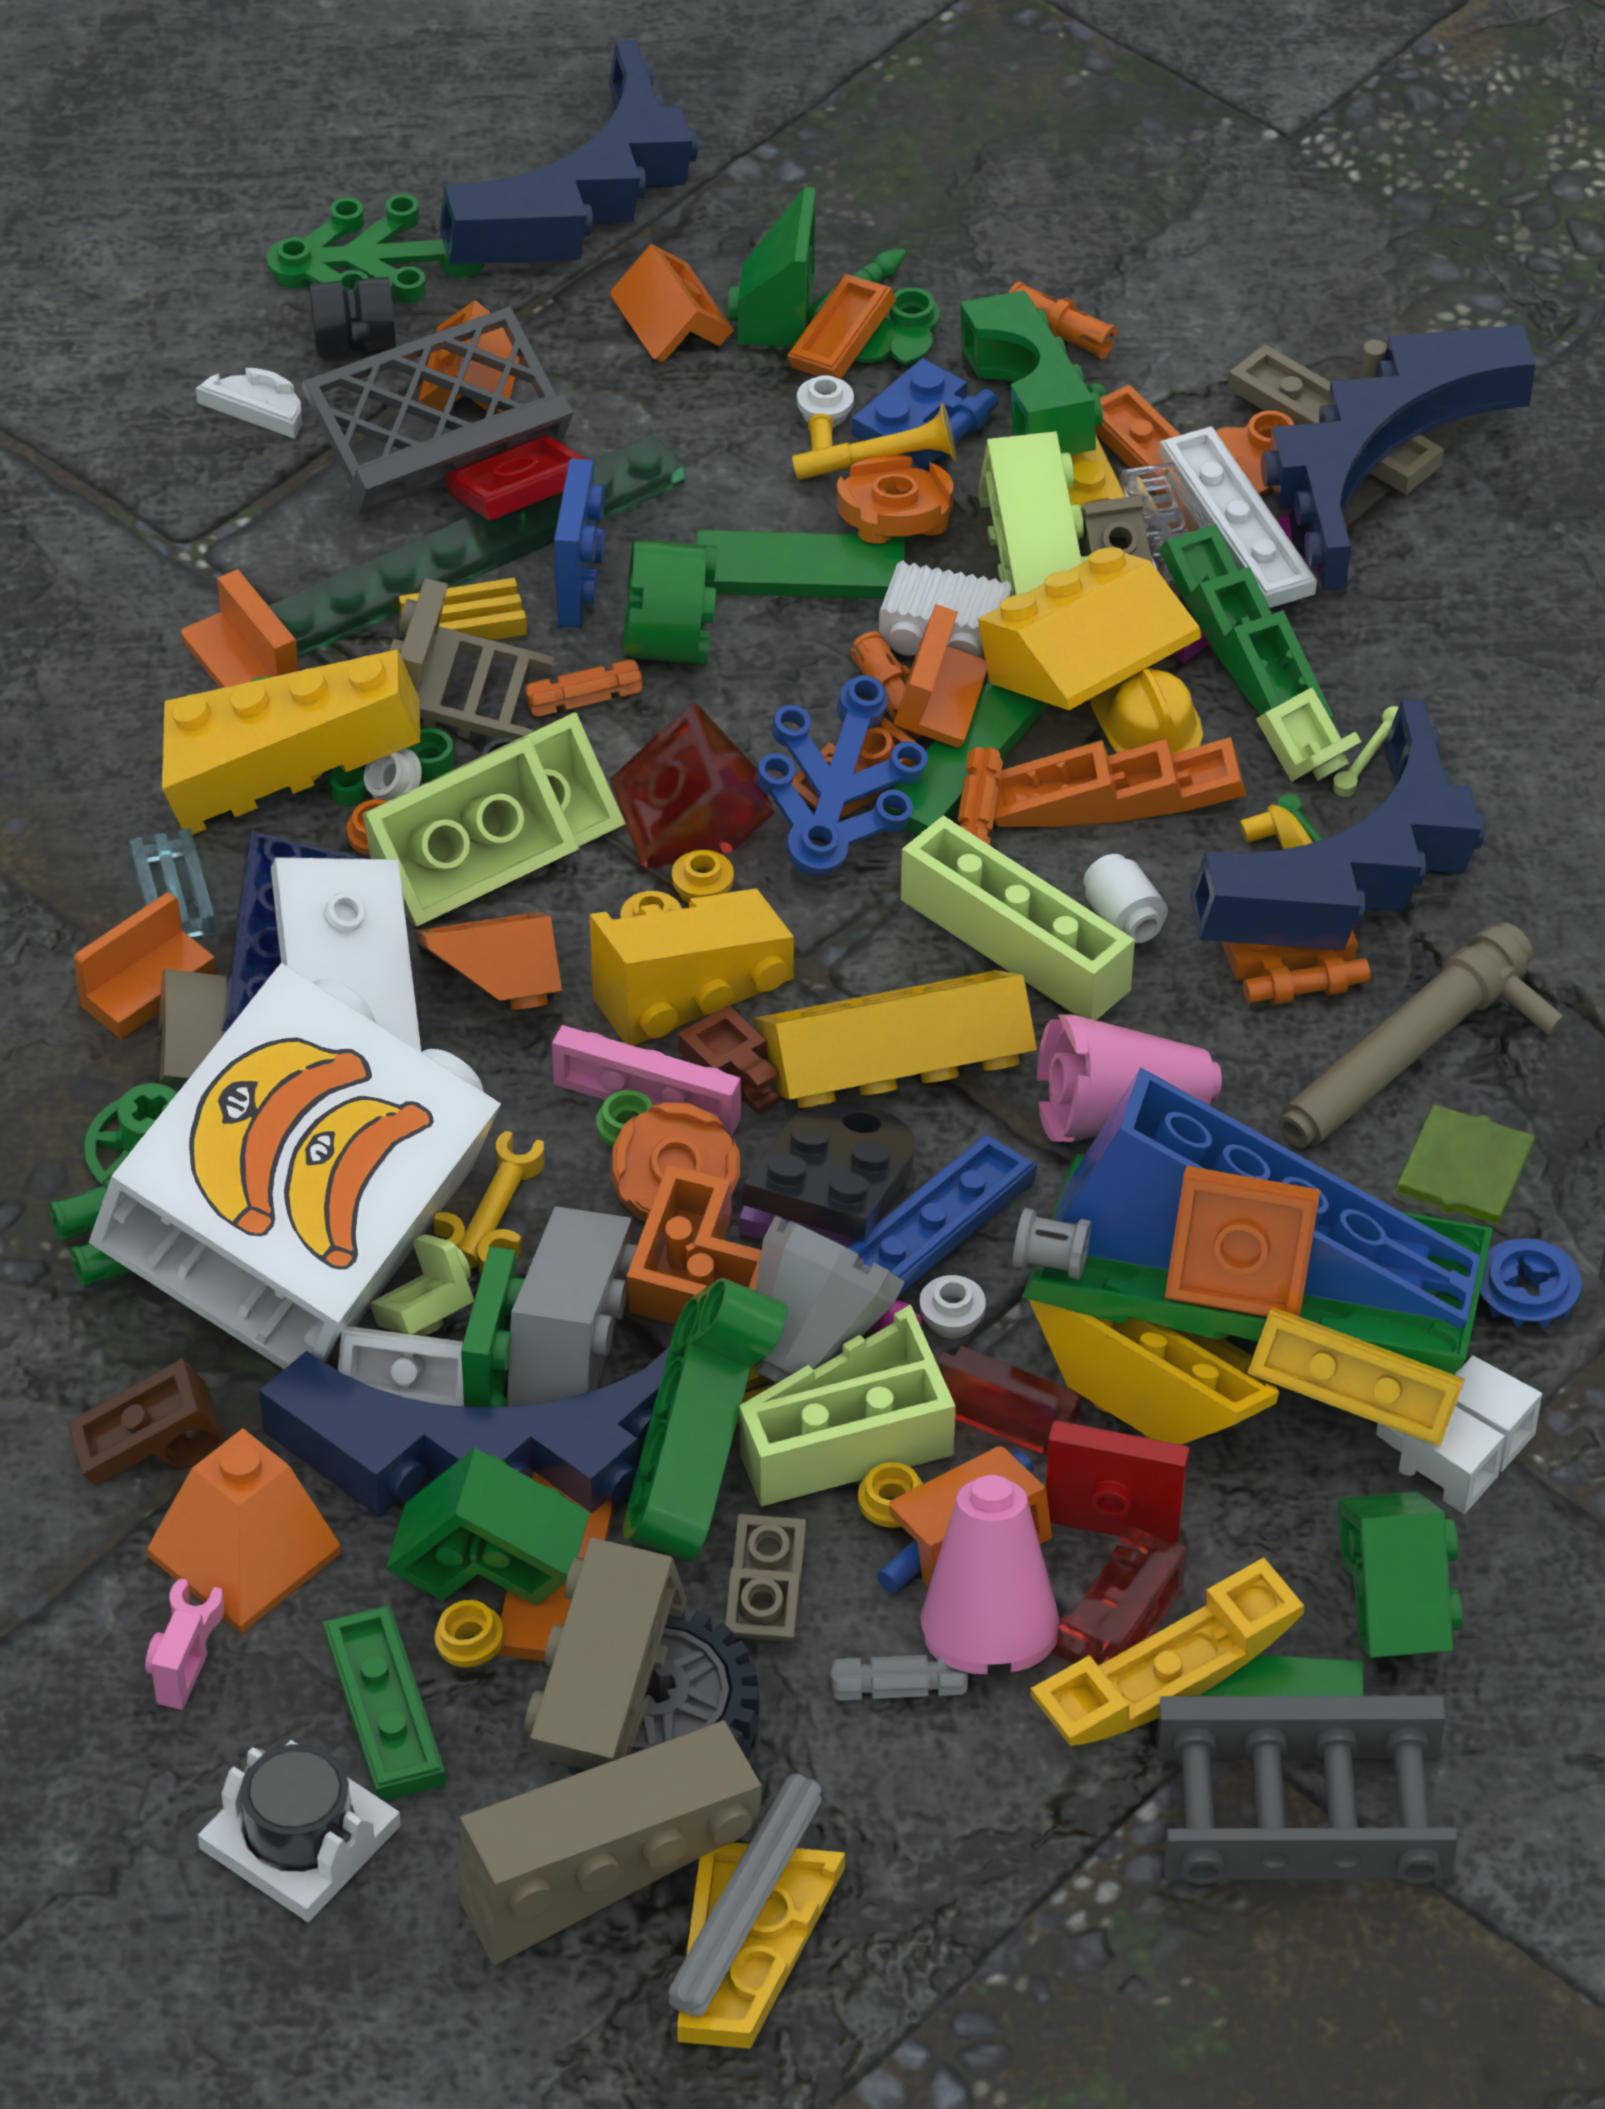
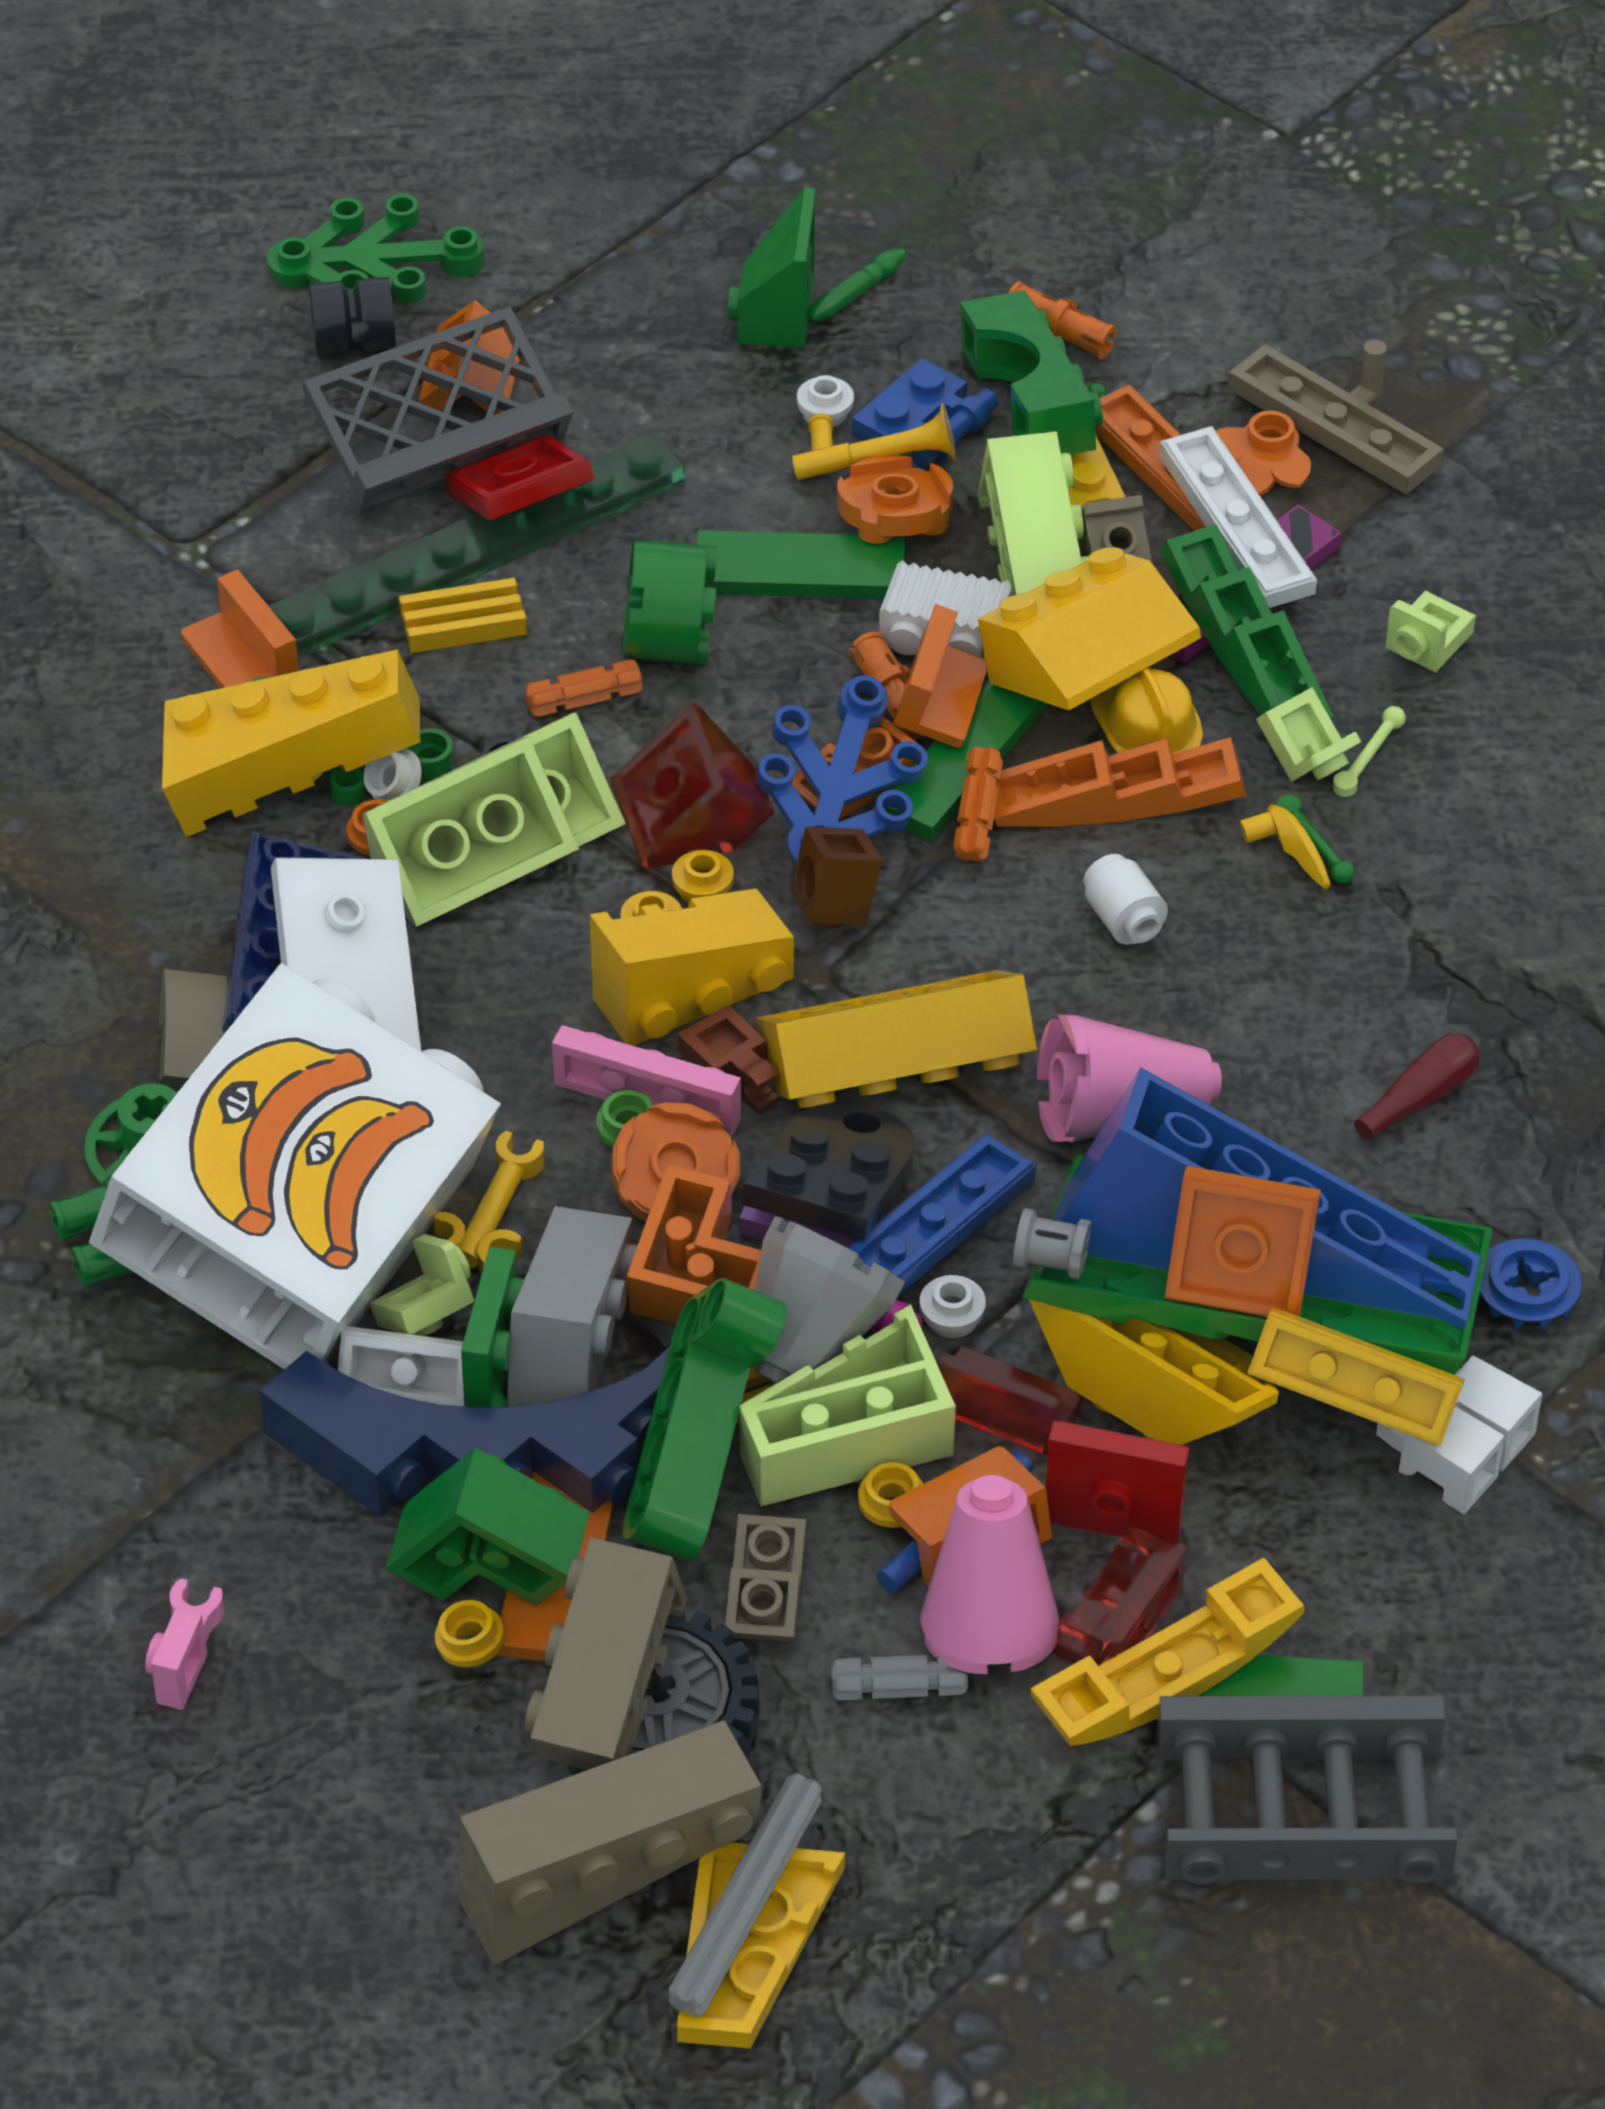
reddish brown plate [68,1358,224,1486] -> none
orange panel [73,892,217,1040] -> none
clear light blue tile [130,828,216,937] -> none
orange slope [147,1428,342,1634] -> none
white tile [196,368,302,439] -> none
piece [197,1740,401,1923] -> none
green tile [323,1605,446,1801] -> none
dark tan plate [389,578,555,741] -> none
orange slope [415,912,562,1010] -> none
dark blue arch [439,40,698,264] -> none
blue plate [554,458,606,628] -> none
orange panel [610,244,734,362] -> none
orange tile [787,273,896,379] -> none
green plate [854,287,940,365] -> none
yellowish green brick [901,816,1135,1020] -> none
clear slope [1119,462,1211,582] -> none
dark blue arch [1190,699,1485,950] -> none
orange plate [1221,930,1371,1006] -> none
dark blue arch [1261,325,1535,590] -> none
dark tan cylinder [1278,922,1565,1148] -> none
green brick [1337,1492,1462,1658] -> none
clear neon green piece [1397,1104,1535,1224] -> none
none -> reddish brown brick [790,827,883,928]
none -> dark red piece [1354,1033,1479,1141]
none -> yellowish green bracket [1385,591,1476,673]

